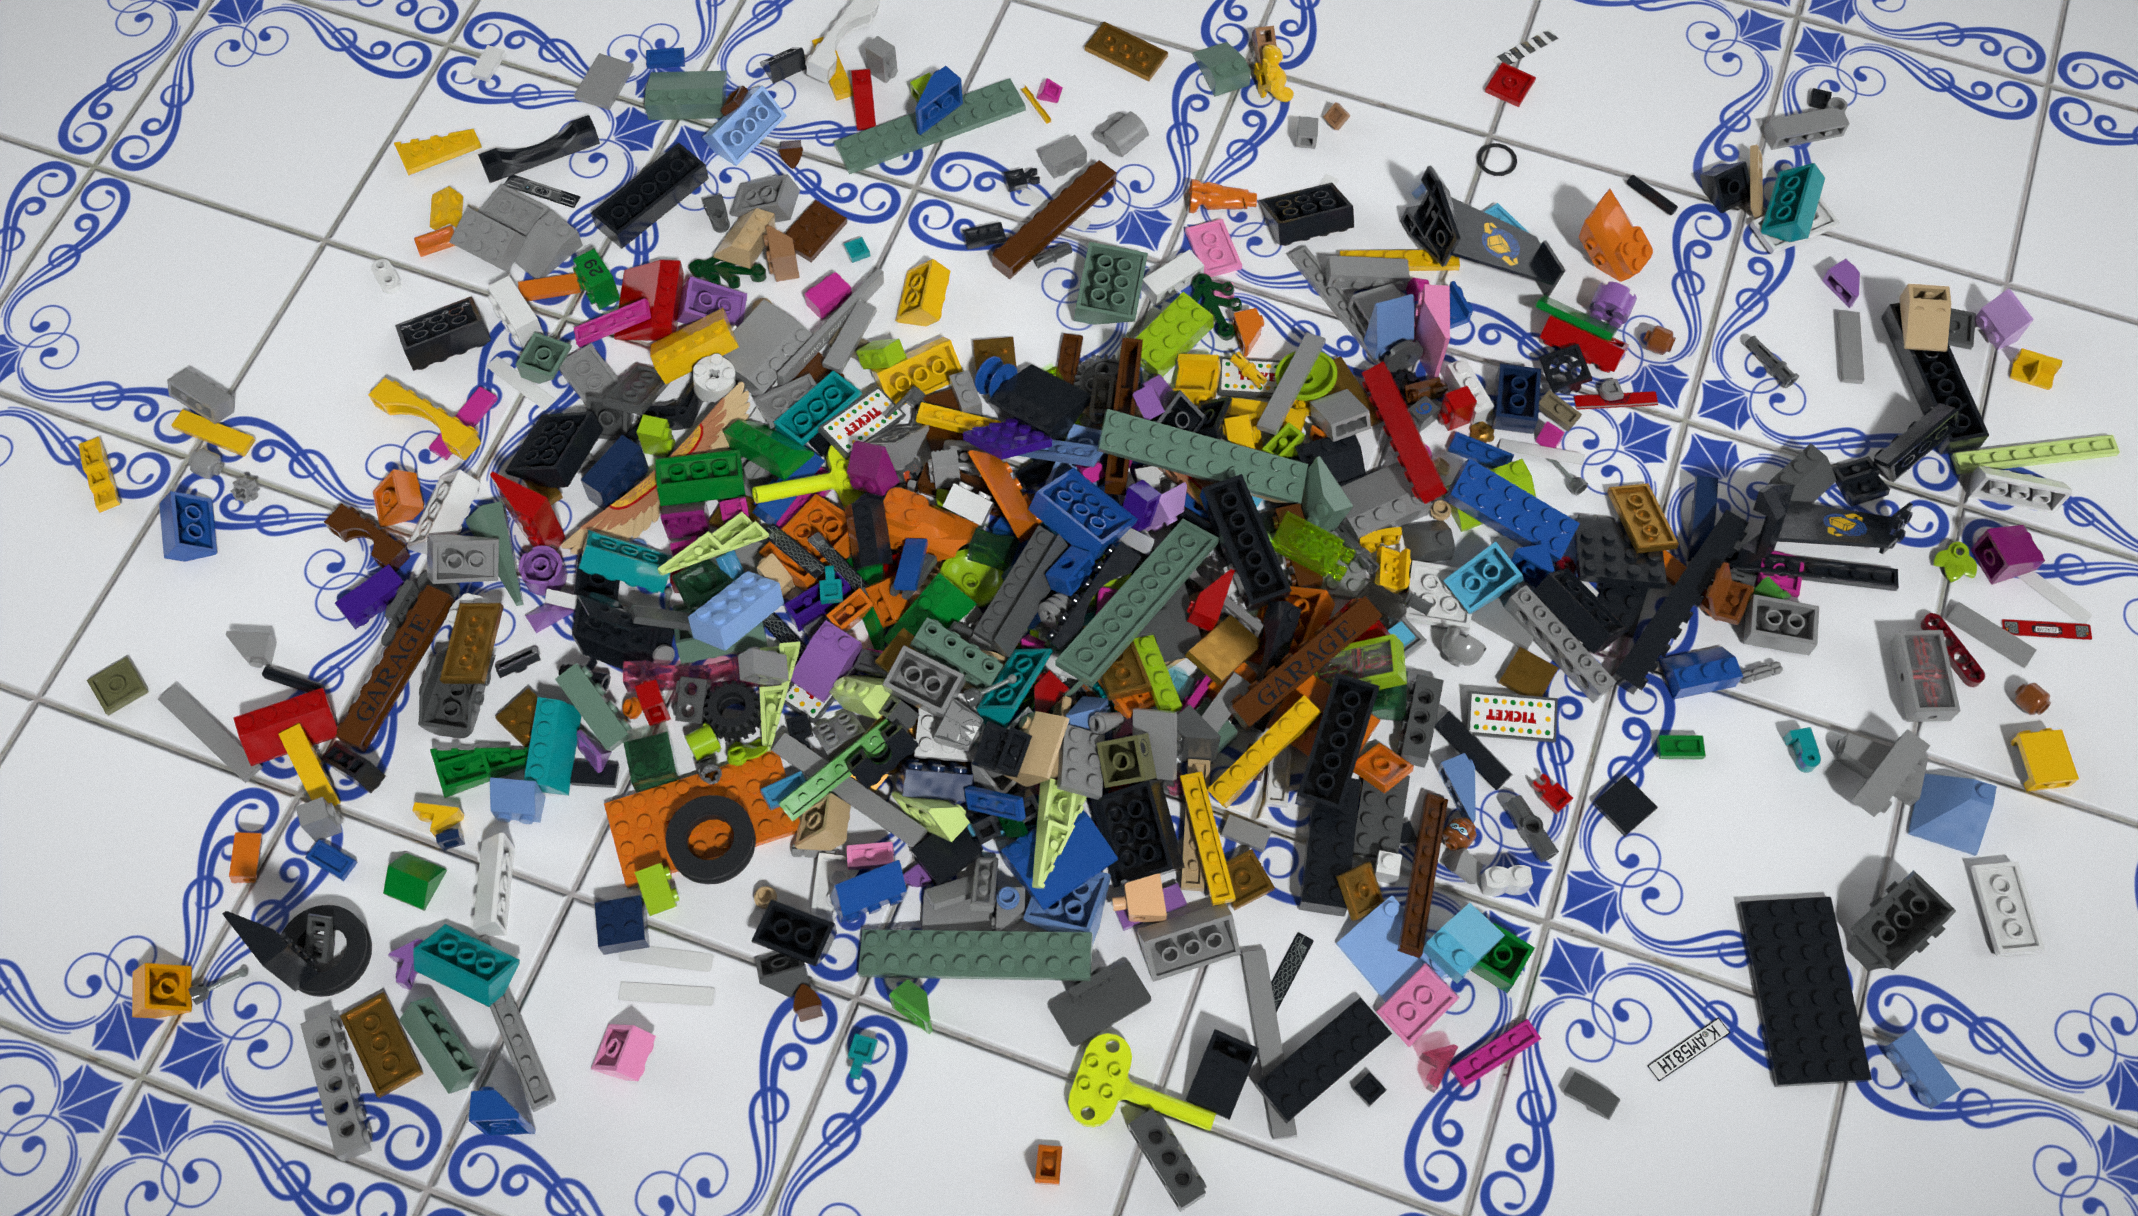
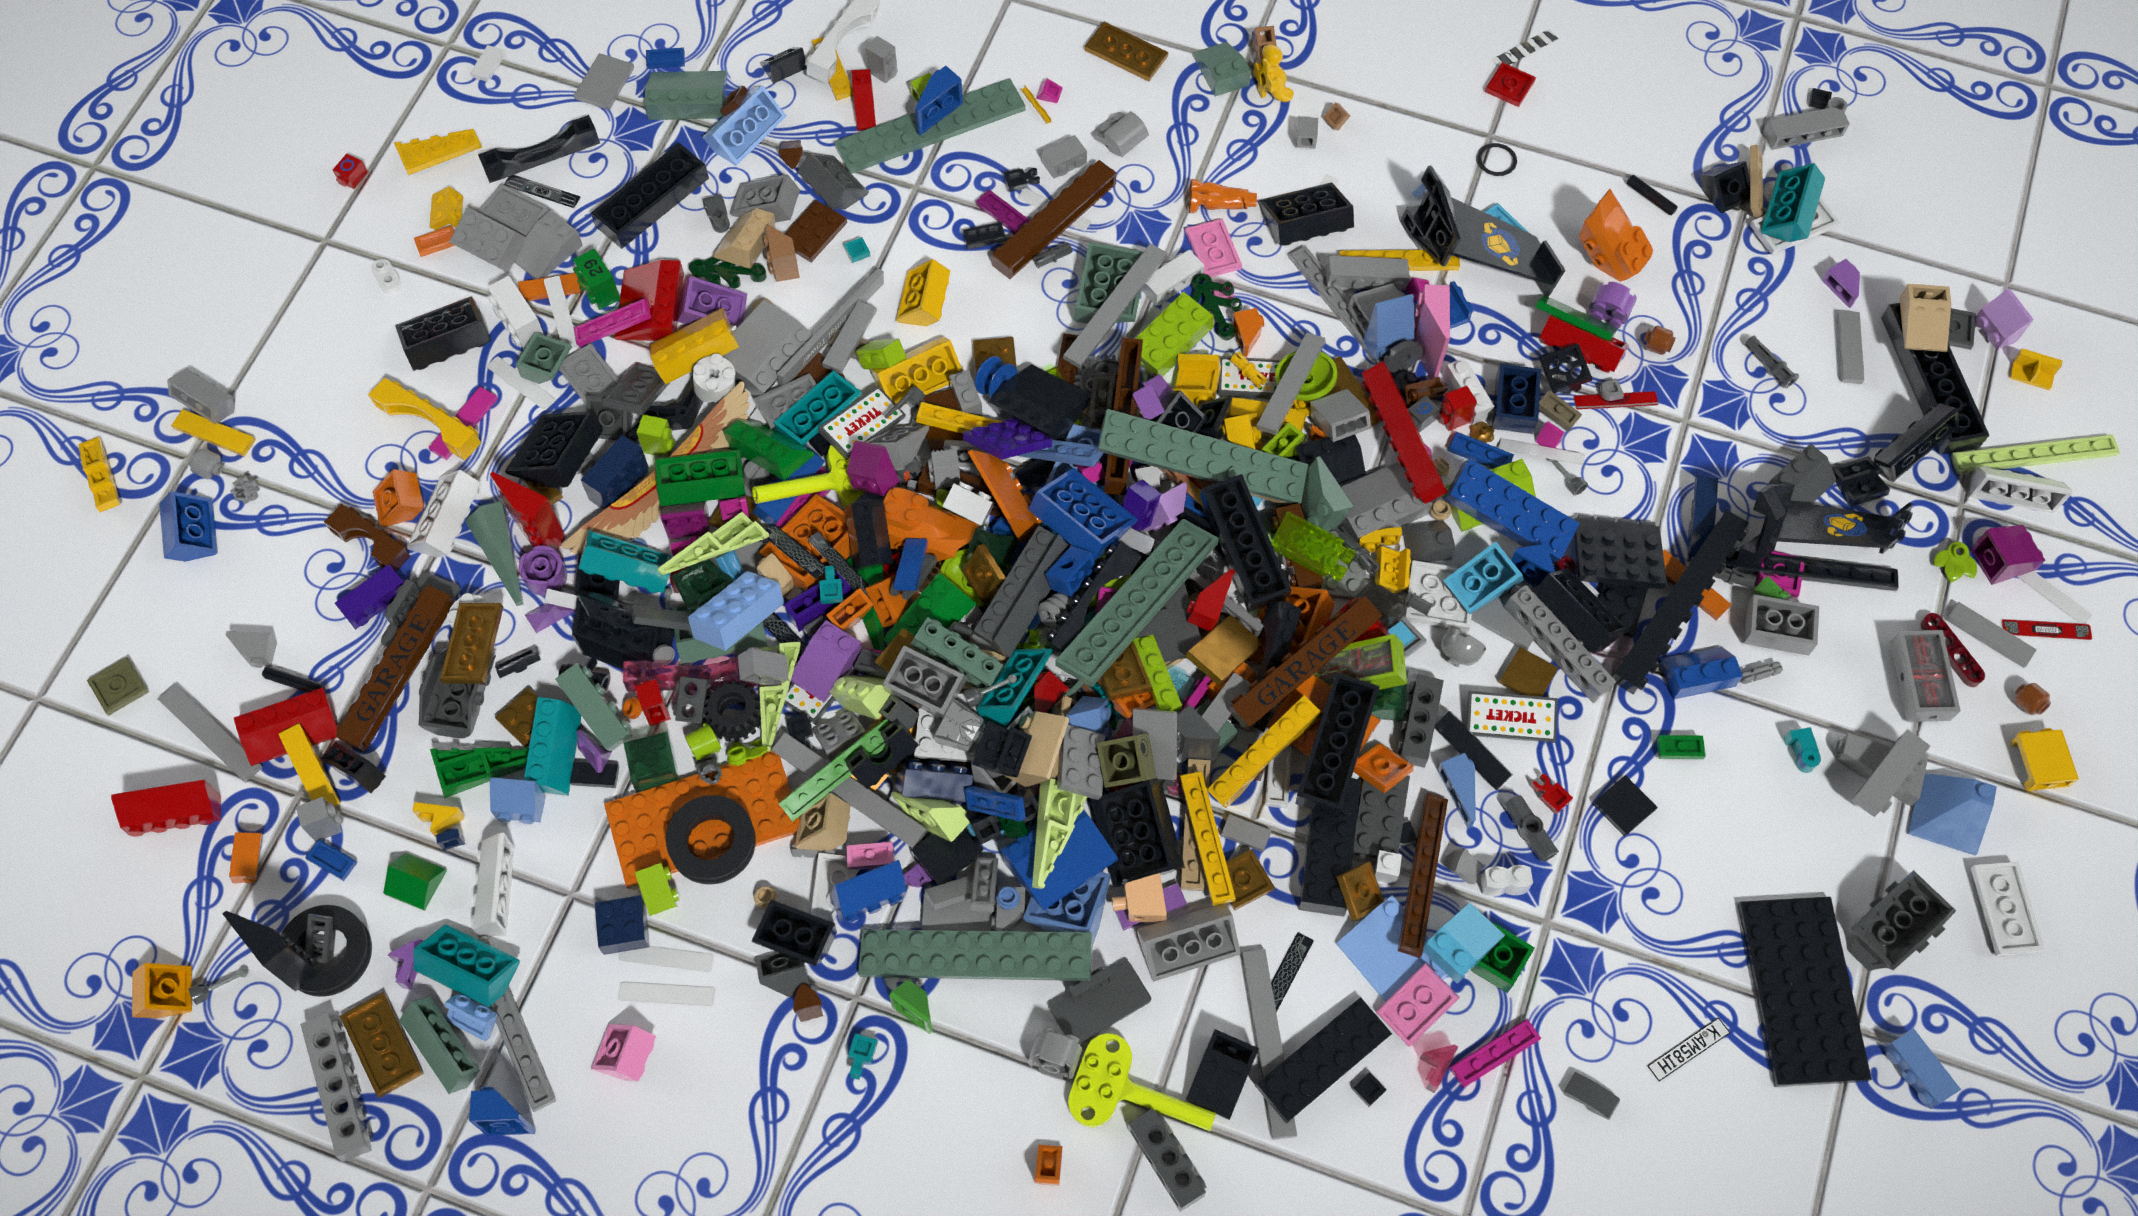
light grey slope [427,534,499,584] -> none
dark azure tile [760,771,806,811] -> none
dark pink brick [804,272,852,320] -> none
dark pink slope [1021,635,1046,649] -> none
light grey cone [1089,712,1124,735] -> none
dark orange head [1442,817,1477,851] -> none
pearl gold tile [1607,483,1679,553] -> none
dark orange bracket [1706,562,1754,625] -> none
none -> red slope [111,779,221,837]
none -> red brick [333,153,368,189]
none -> light blue bracket [445,993,498,1041]
none -> white sticker [544,275,578,347]
none -> dark grey slope [798,153,869,210]
none -> pearl gold tile [962,544,1006,605]
none -> magenta tile [976,189,1031,234]
none -> light grey brick [1028,1027,1082,1079]
none -> light grey tile [1063,243,1167,369]

